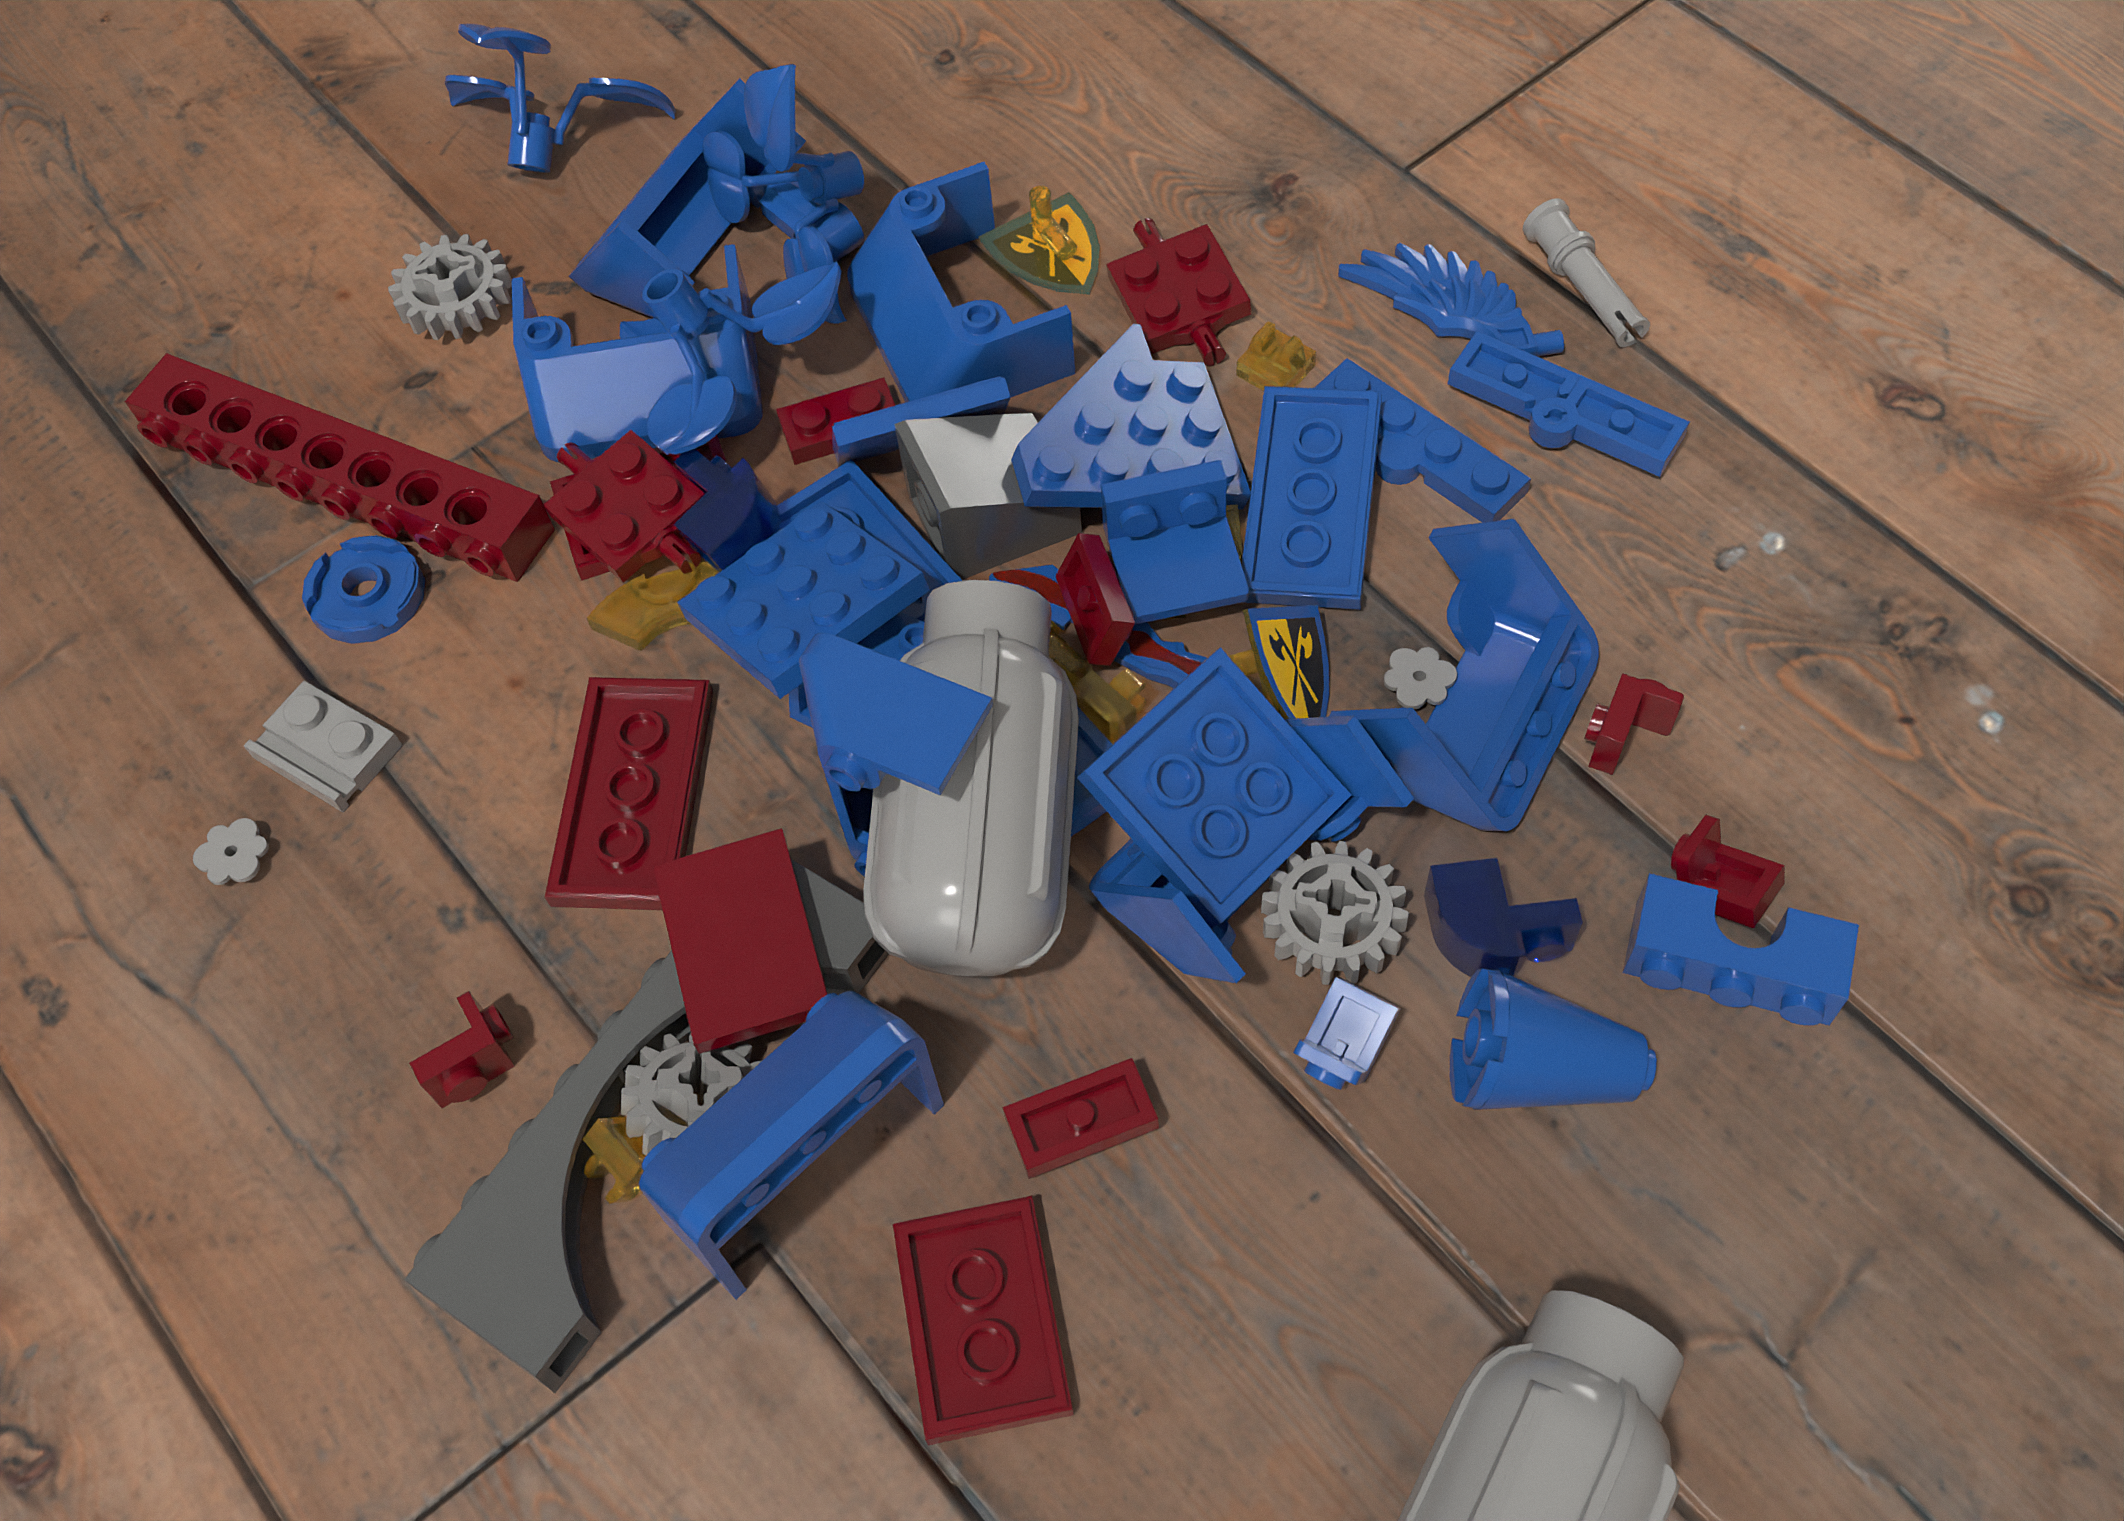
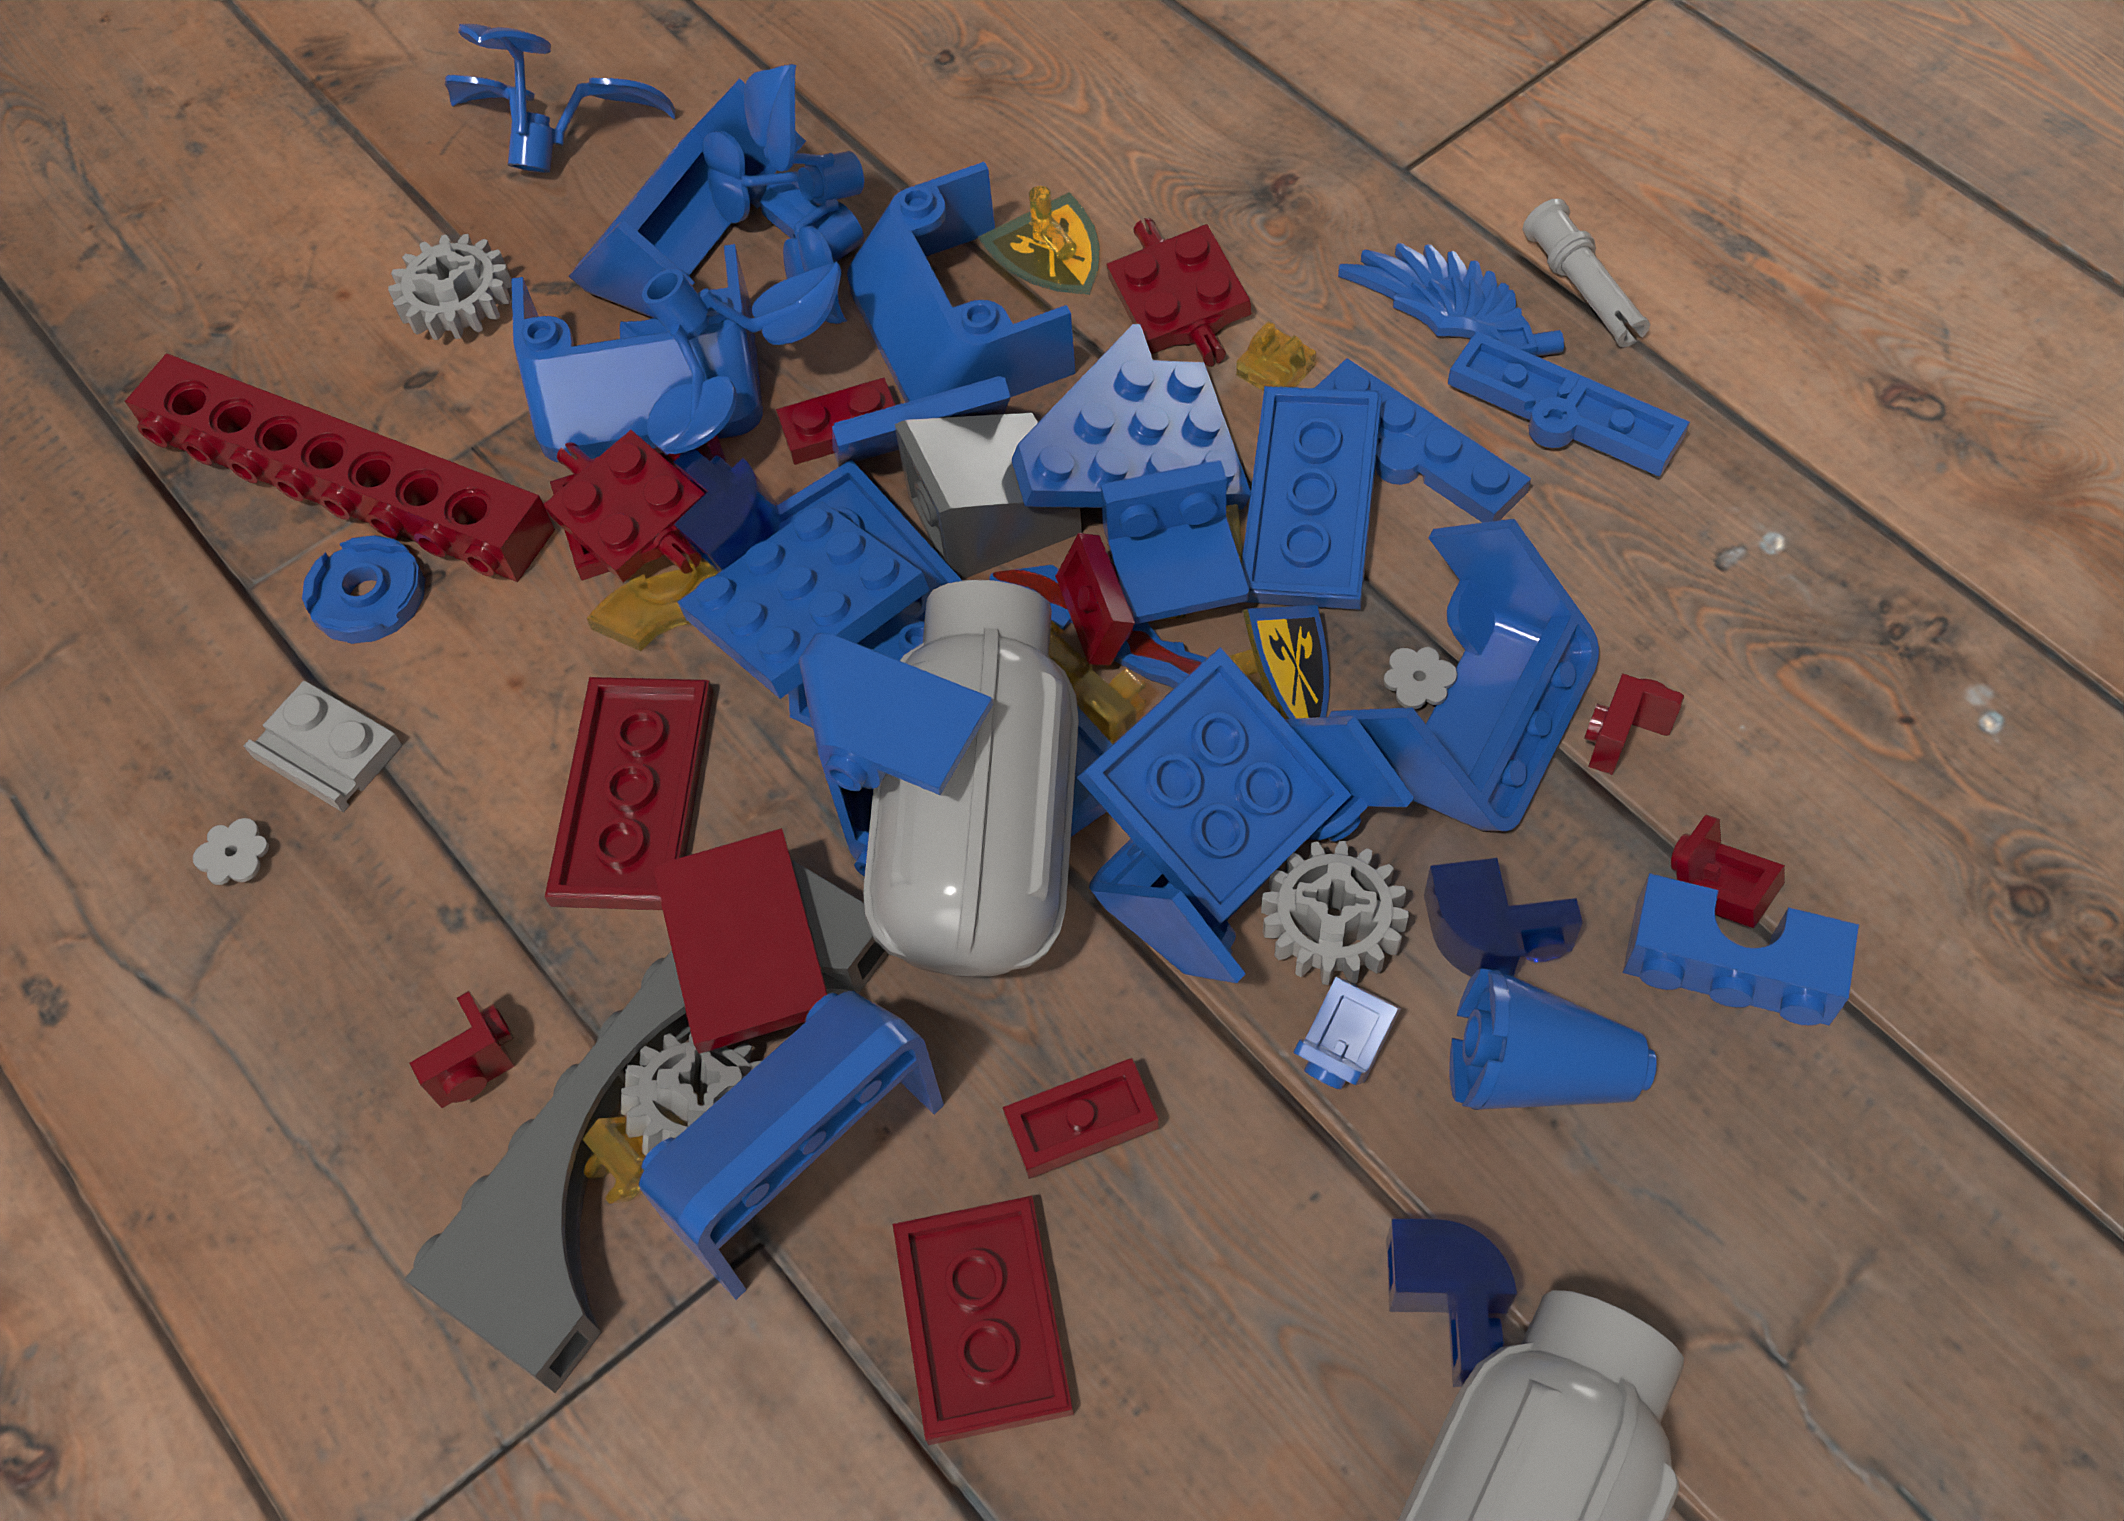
none -> clear blue brick [1386,1219,1517,1387]

